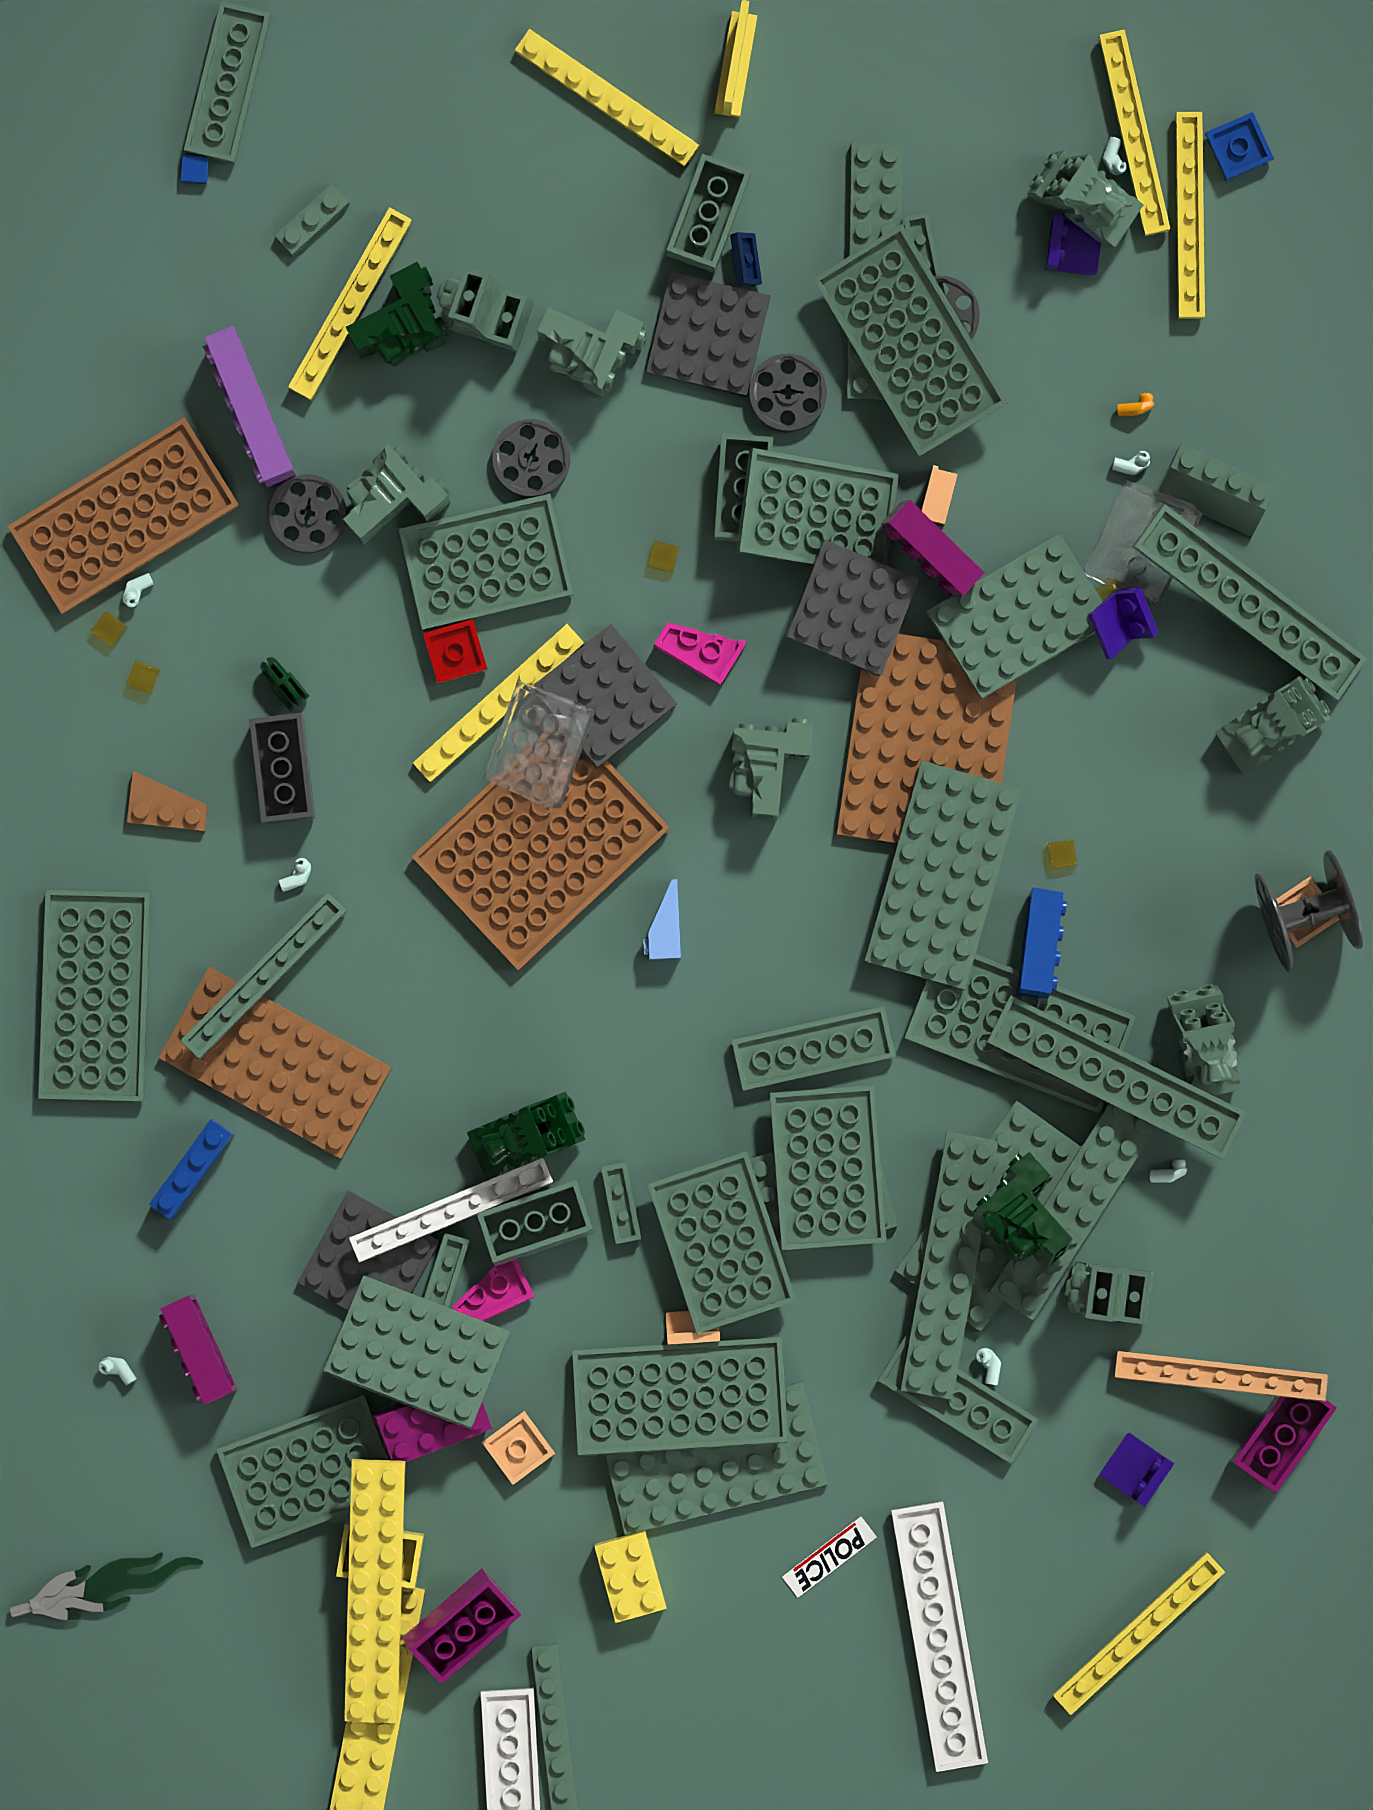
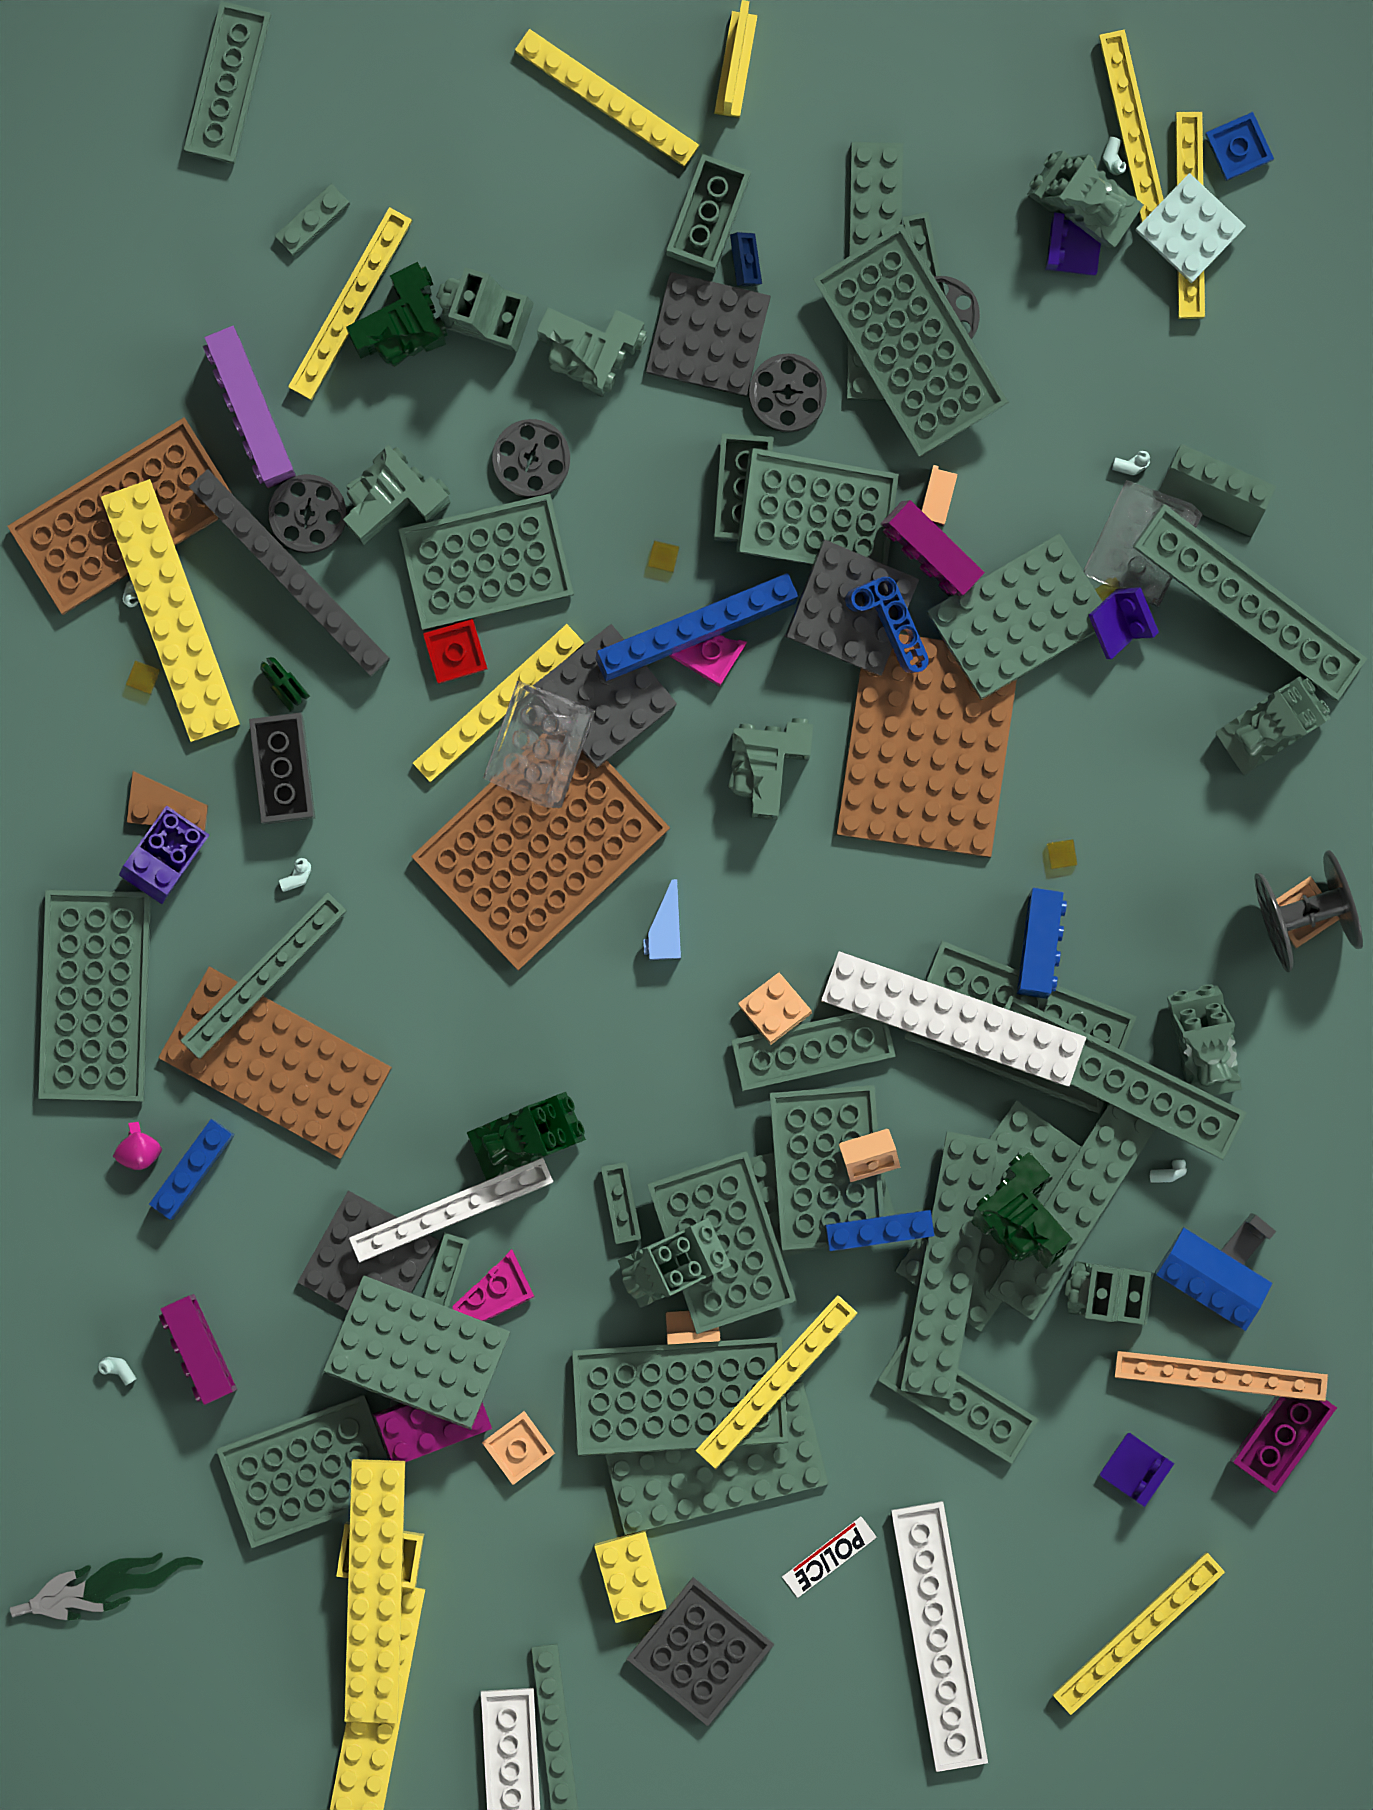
clear yellow tile [90,611,128,648] -> none
blue tile [181,155,209,184] -> none
magenta brick [402,1568,521,1684] -> none
sand green brick [477,1180,594,1267] -> none
sand green plate [865,761,1022,990] -> none
light aqua arm [976,1348,1001,1385] -> none
light orange arm [1117,393,1155,417] -> none
none -> light yellow plate [101,479,240,742]
none -> dark pink piece [113,1122,162,1170]
none -> dark purple slope [119,806,209,904]
none -> dark grey brick [189,469,390,677]
none -> blue brick [595,573,798,682]
none -> sand green brick [618,1218,731,1308]
none -> dark grey plate [626,1577,775,1726]
none -> light yellow plate [696,1295,857,1470]
none -> light nougat plate [738,972,812,1045]
none -> white plate [821,951,1086,1087]
none -> blue brick [825,1210,934,1251]
none -> light nougat panel [839,1129,901,1183]
none -> blue beam [845,577,929,673]
none -> light aqua plate [1135,173,1246,284]
none -> blue slope [1155,1227,1272,1331]
none -> dark grey bracket [1221,1213,1276,1265]

